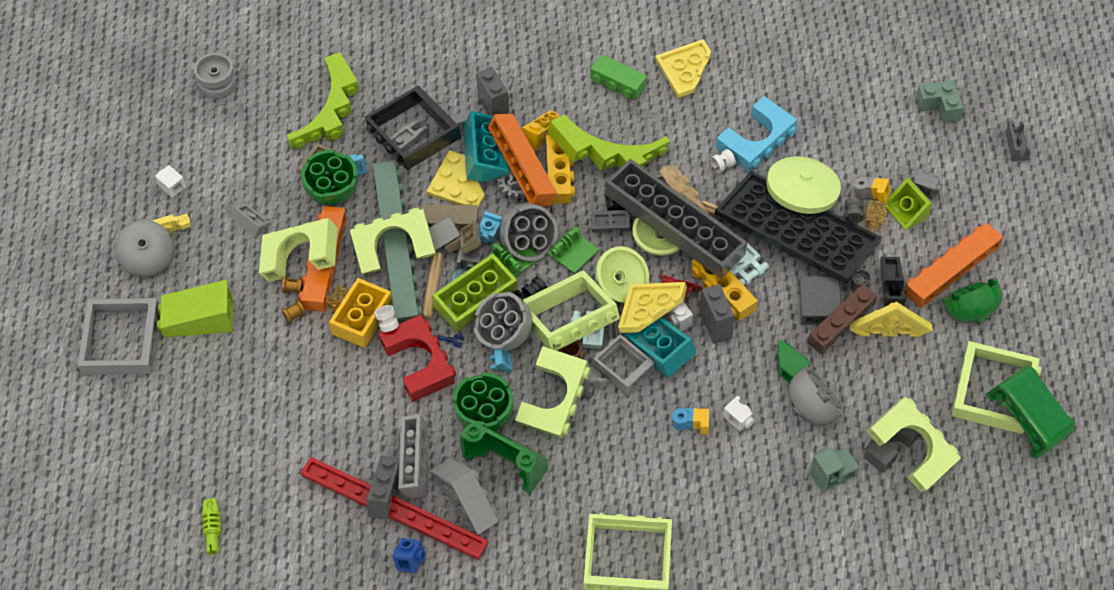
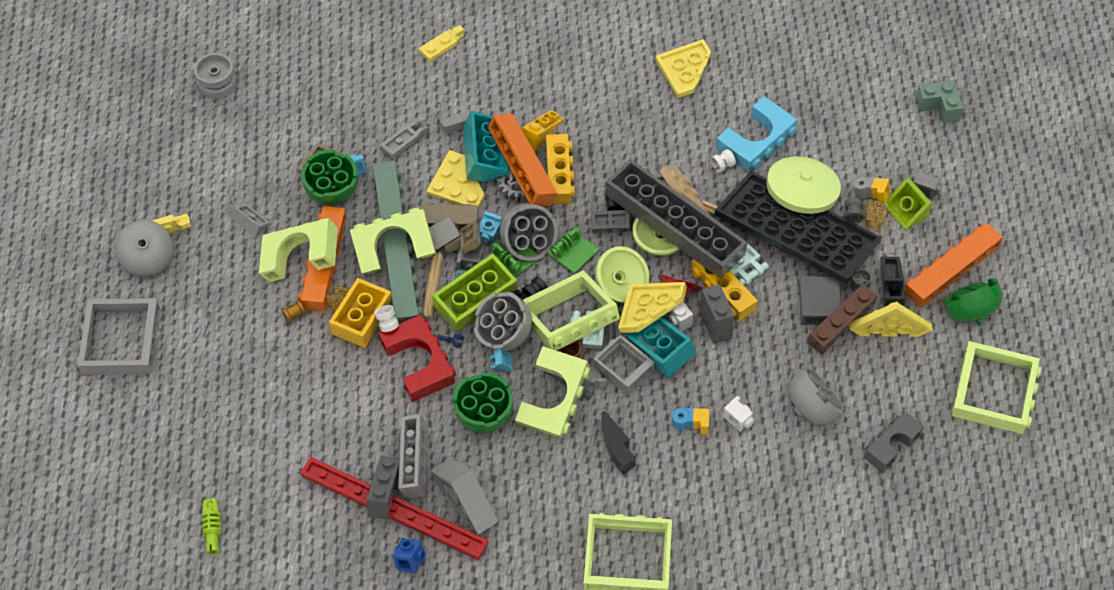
white brick [155,165,186,198] -> none
lime slope [157,280,233,338] -> none
pearl gold bush [282,276,304,294] -> none
lime arch [287,52,359,150] -> none
black window [365,85,461,170] -> none
green windscreen [460,423,548,494] -> none
dark grey brick [476,67,509,116] -> none
lime arch [548,114,670,171] -> none
bright green brick [590,54,647,100] -> none
green slope [777,339,811,384] -> none
sand green brick [810,447,860,493] -> none
yellowish green arch [866,396,961,492] -> none
green windscreen [986,366,1075,459] -> none
dark grey hinge [1005,121,1030,161] -> none
none -> light yellow hinge [419,25,464,62]
none -> black slope [601,411,636,475]

